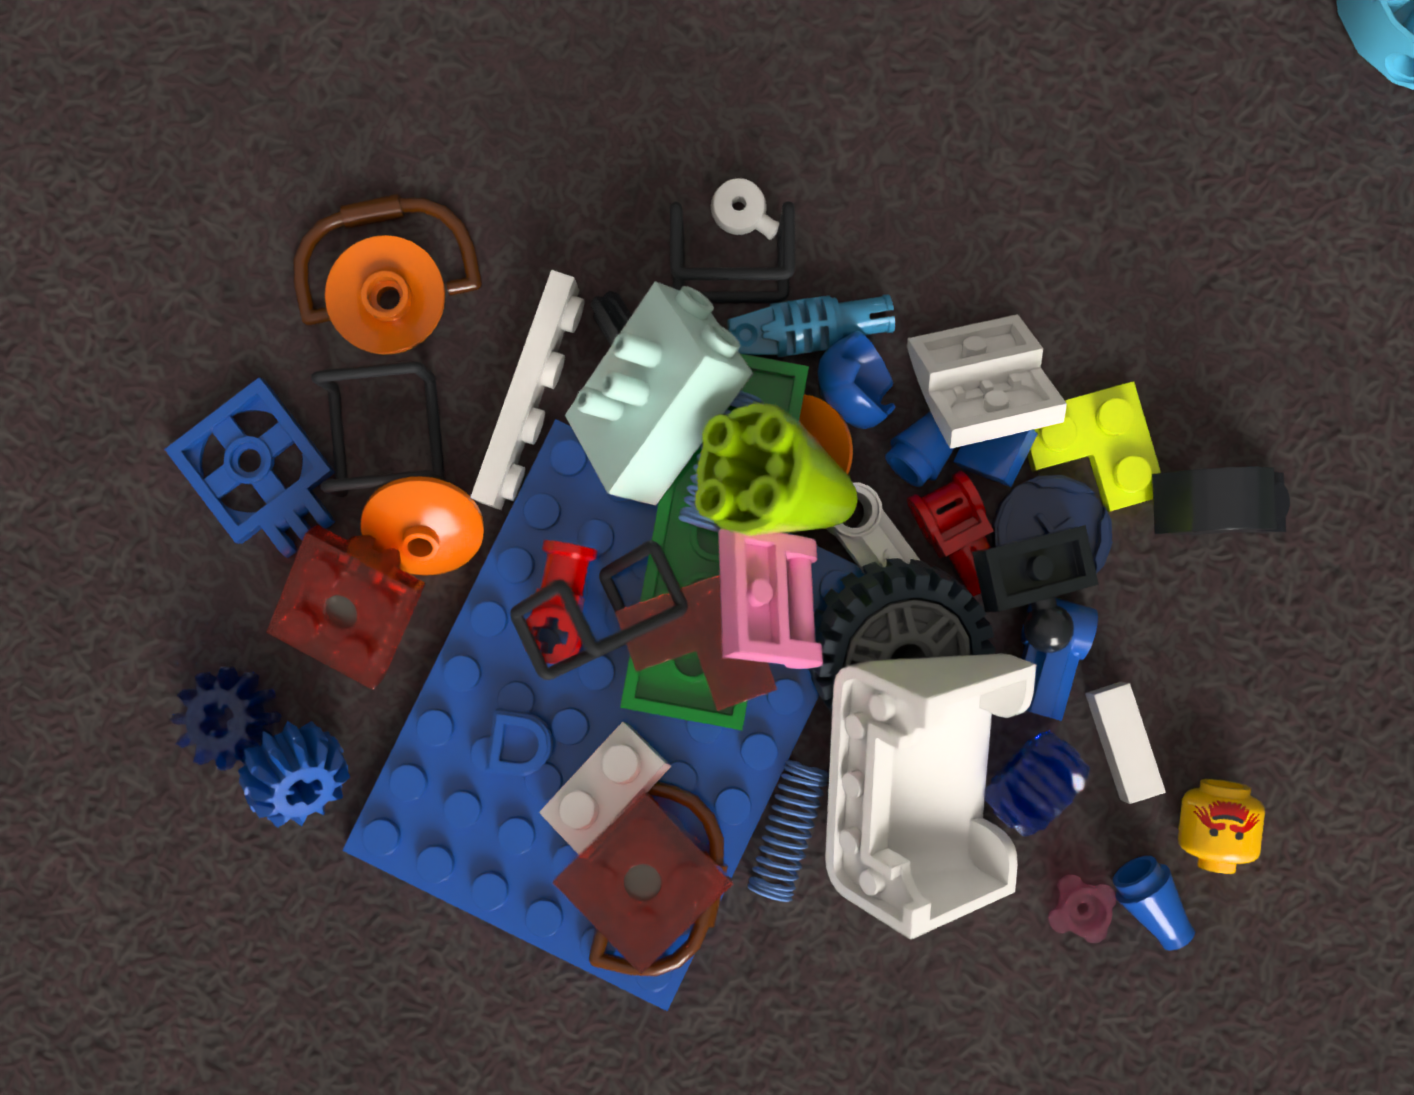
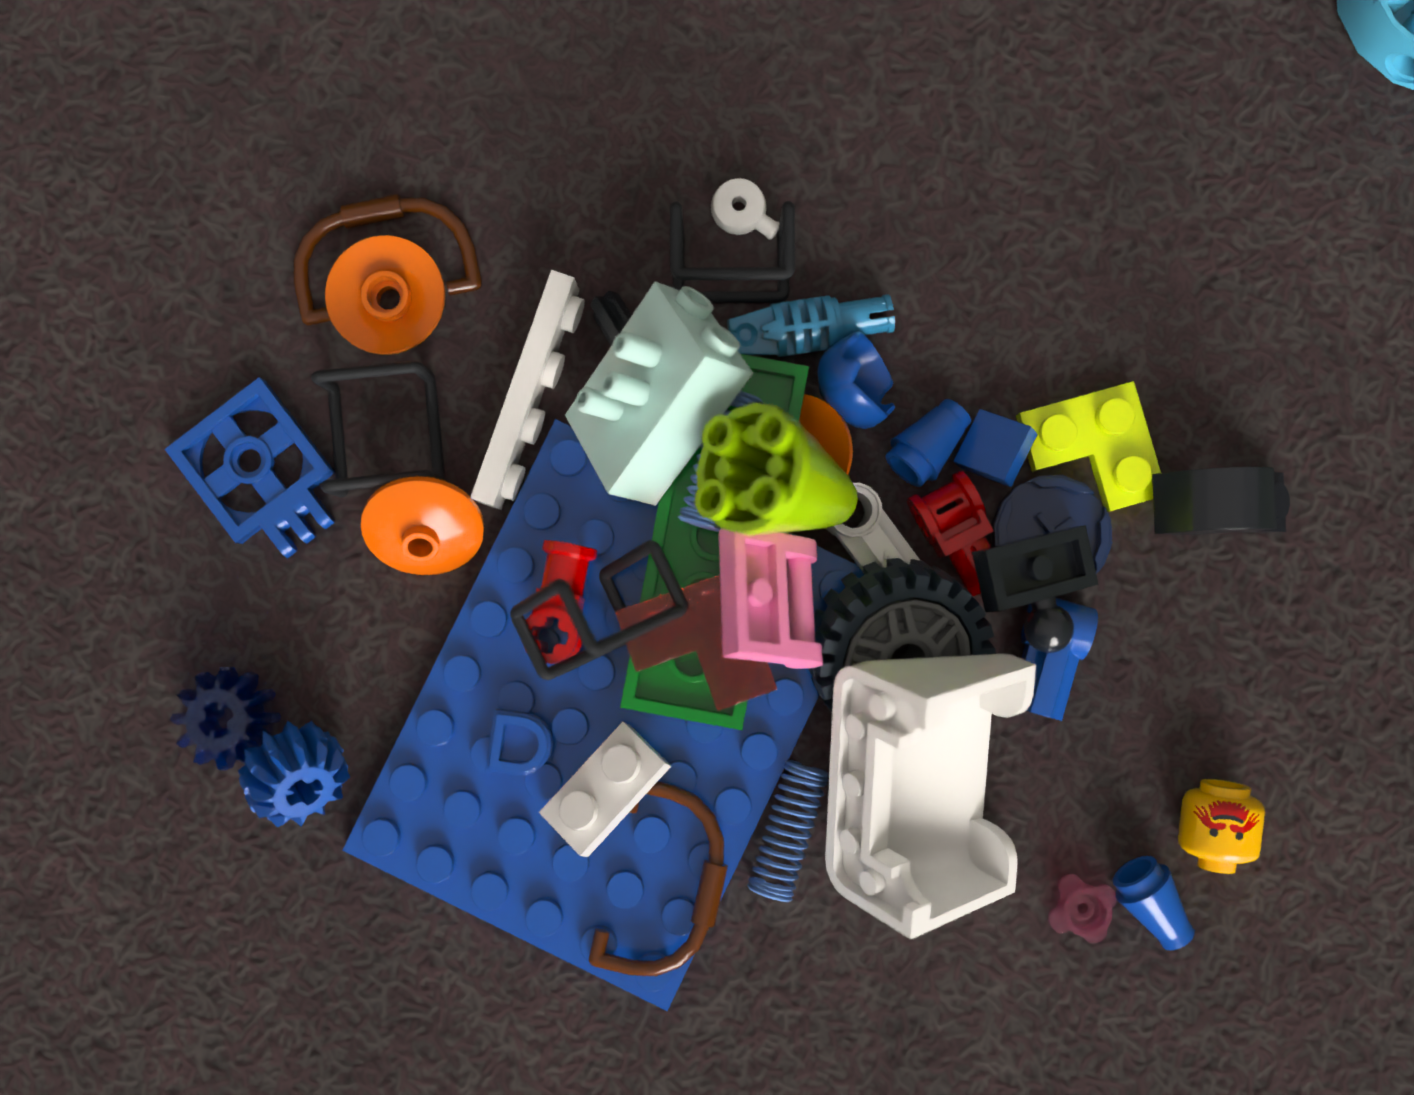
clear red piece [266,525,426,690] -> none
clear red piece [552,789,733,974] -> none
white slope [907,314,1067,449] -> none
clear blue gear [984,731,1090,837] -> none
white piece [1085,682,1166,804] -> none

